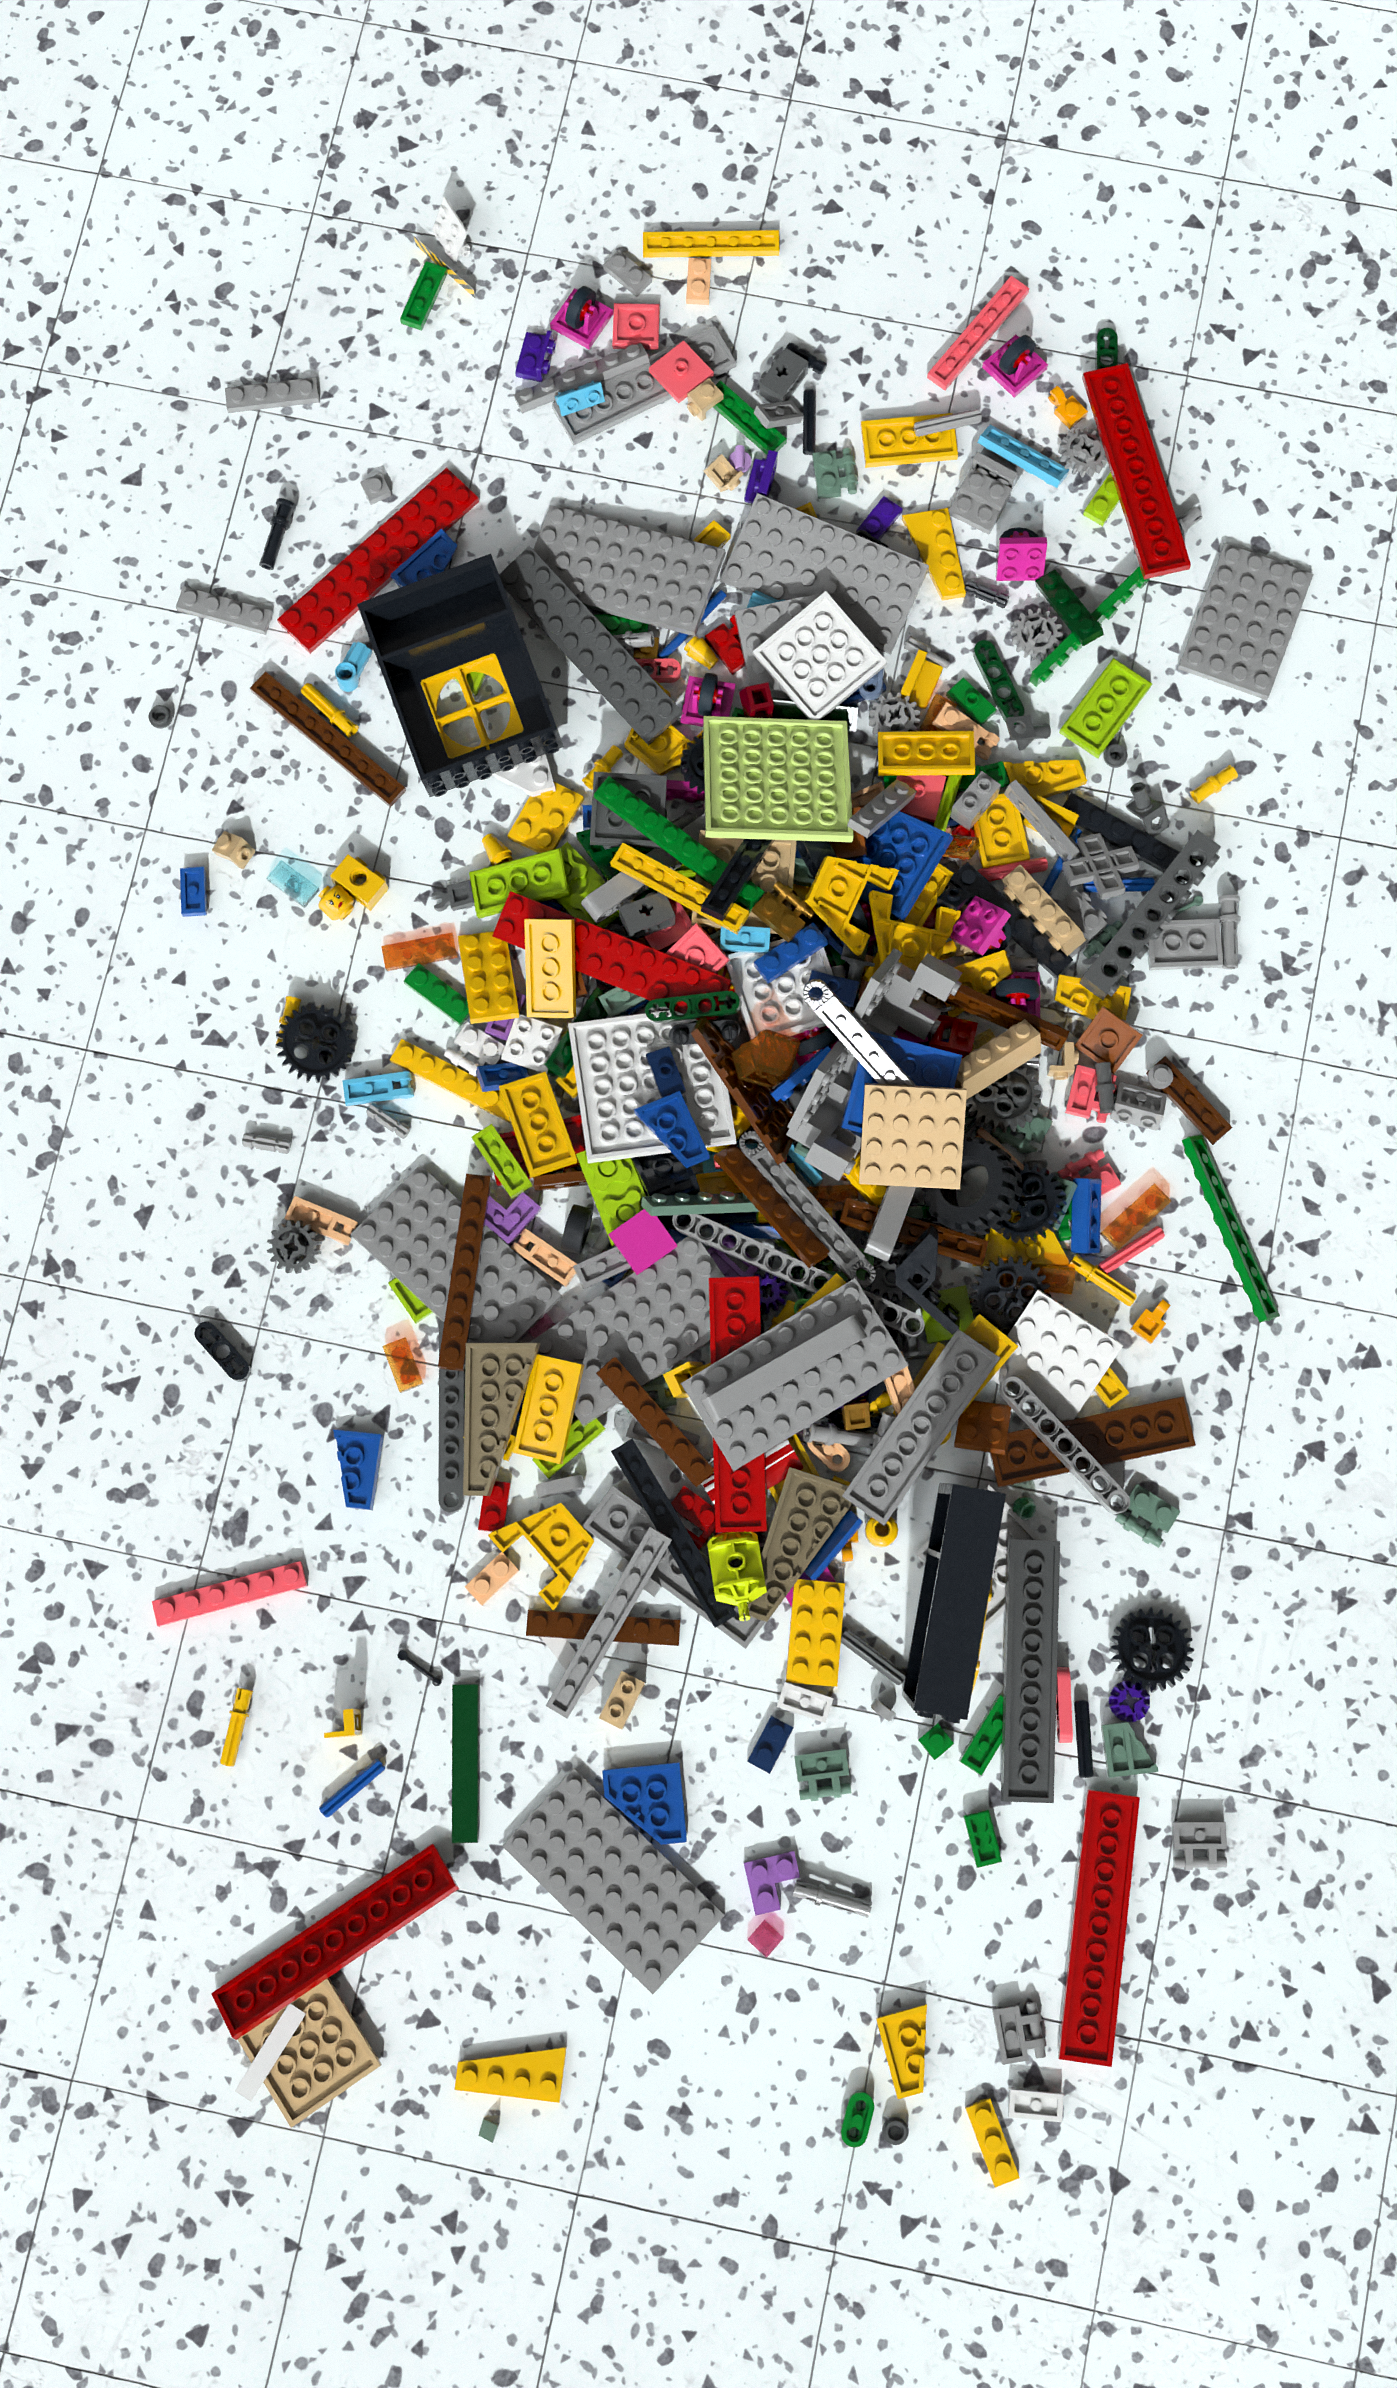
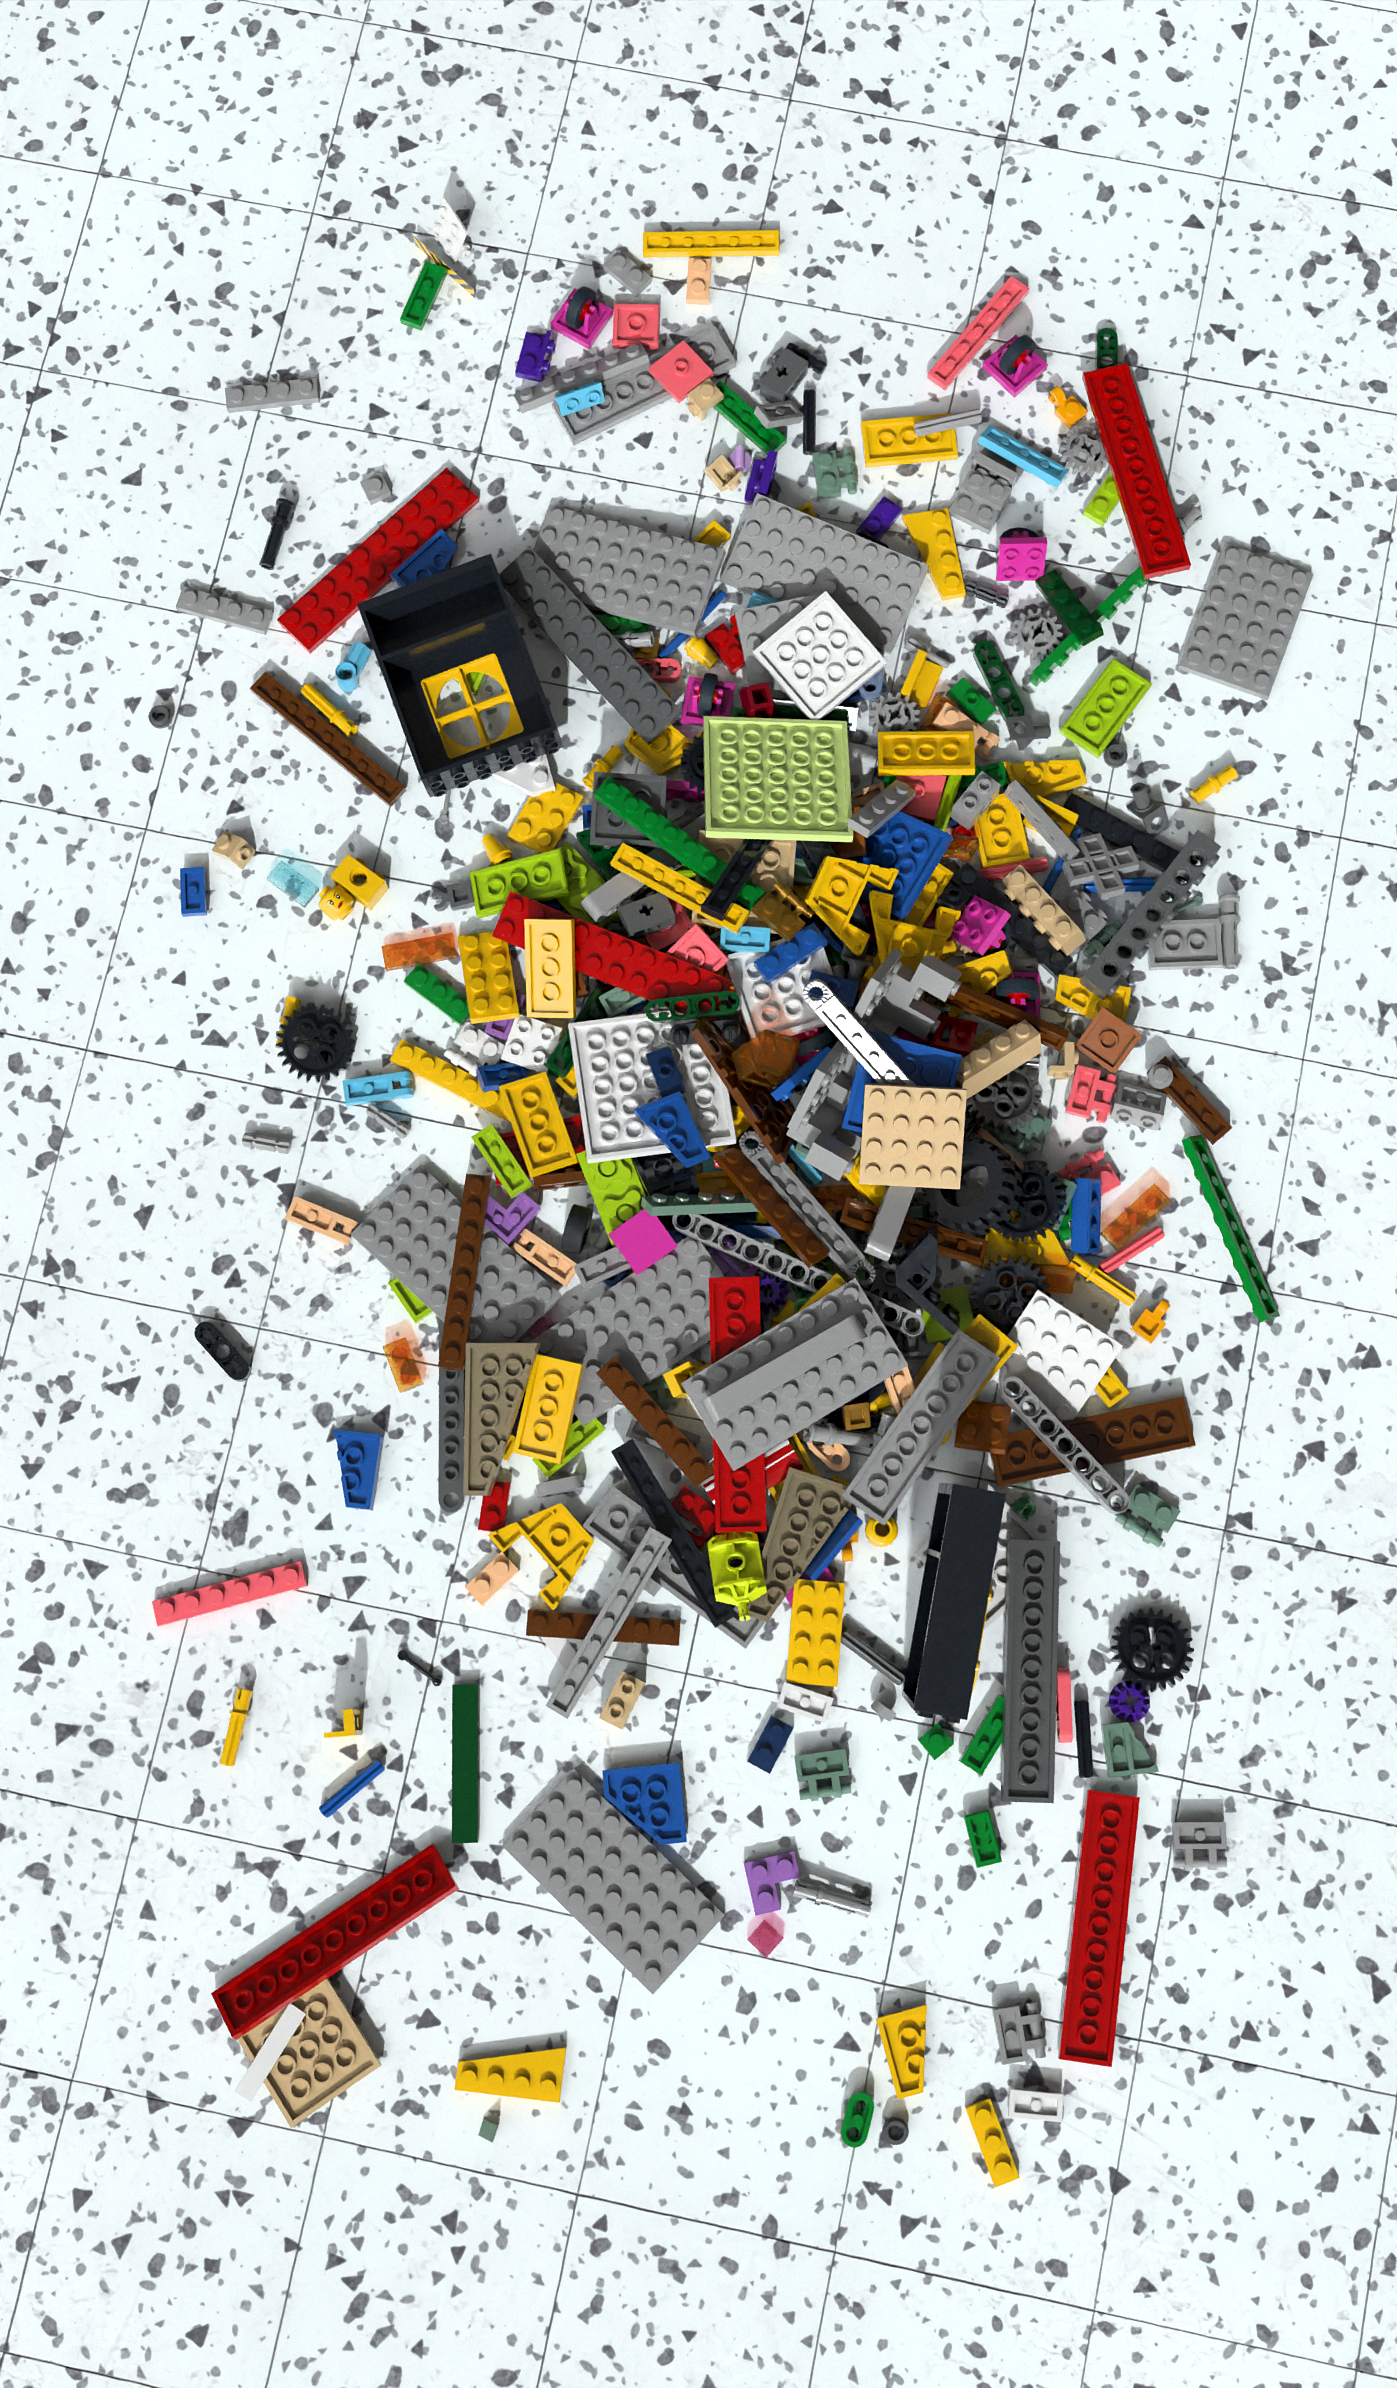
dark grey gear [267,1220,322,1274] -> none
dark grey pin [1095,1062,1116,1114] -> none
none -> light grey hinge [439,790,451,825]

